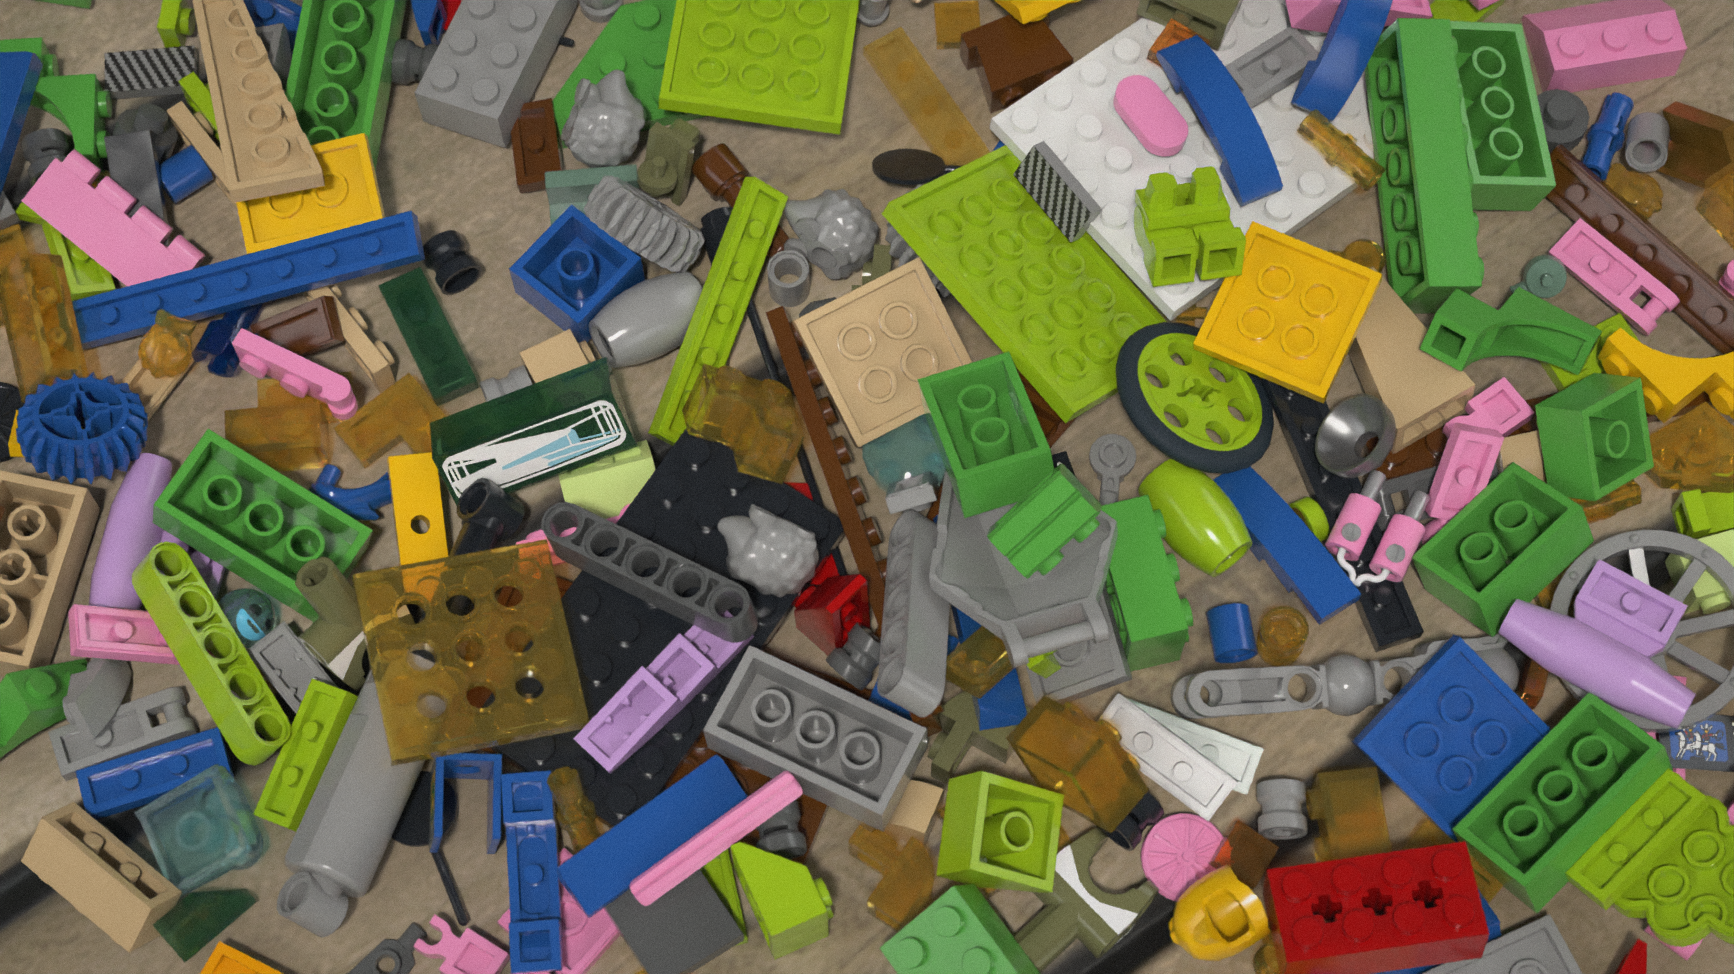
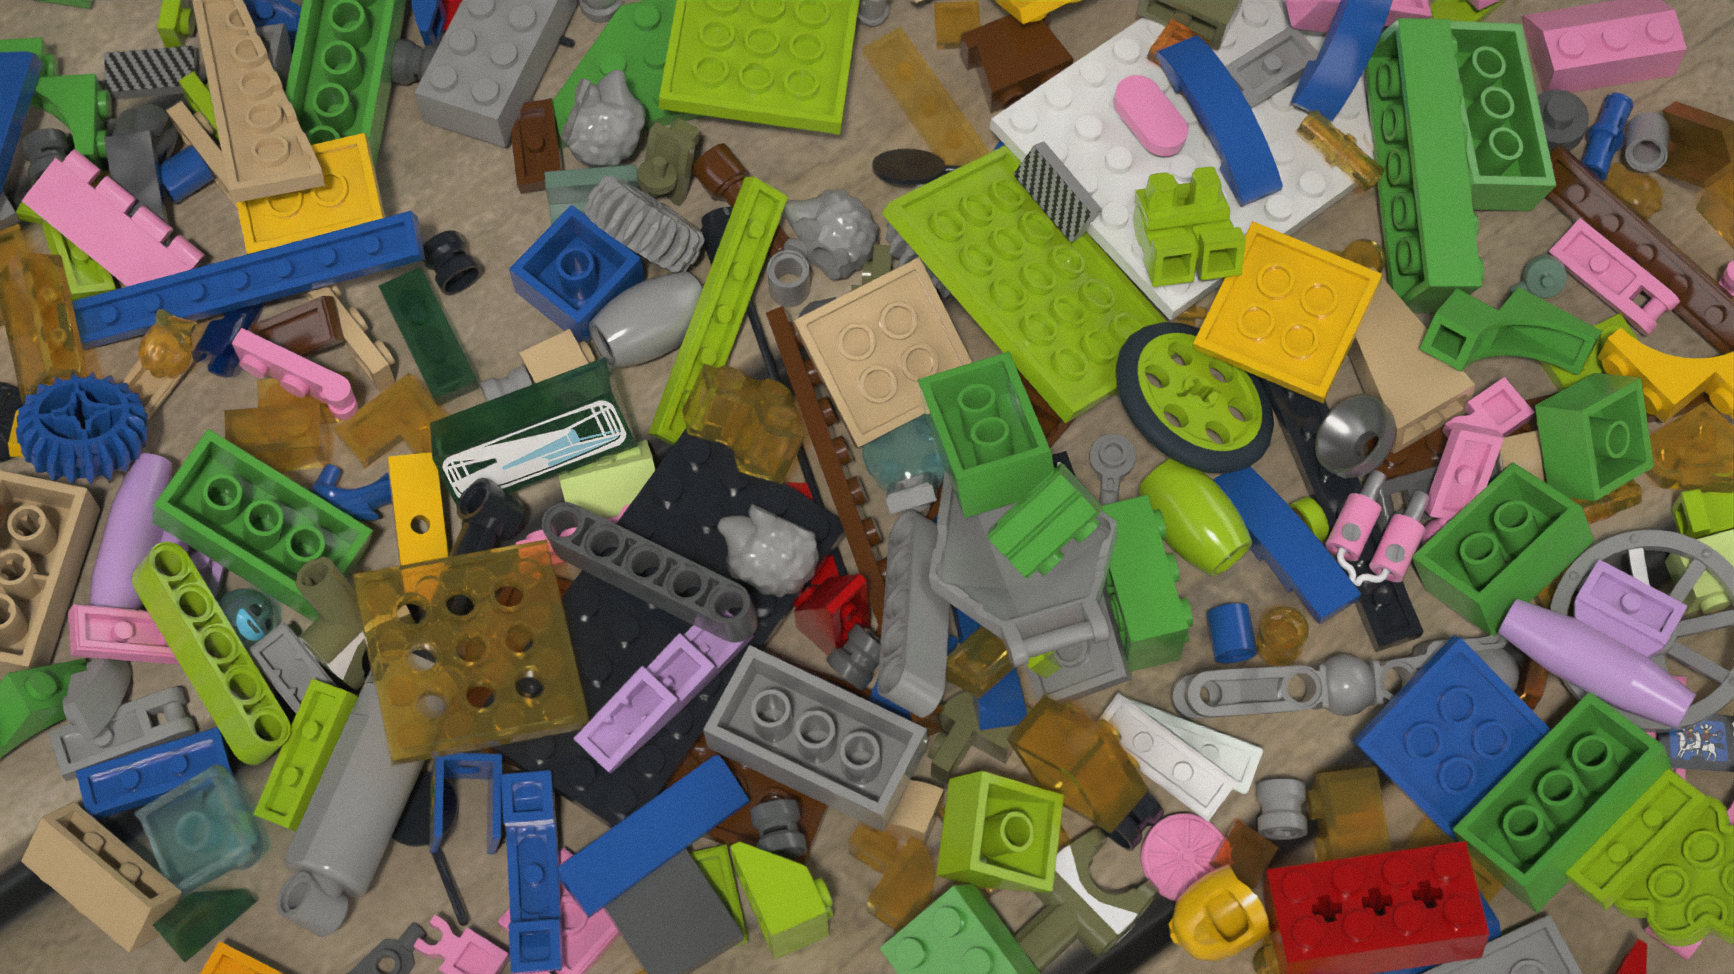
clear yellow pin [547,767,602,854] -> none
bright pink axle [629,770,803,906] -> none

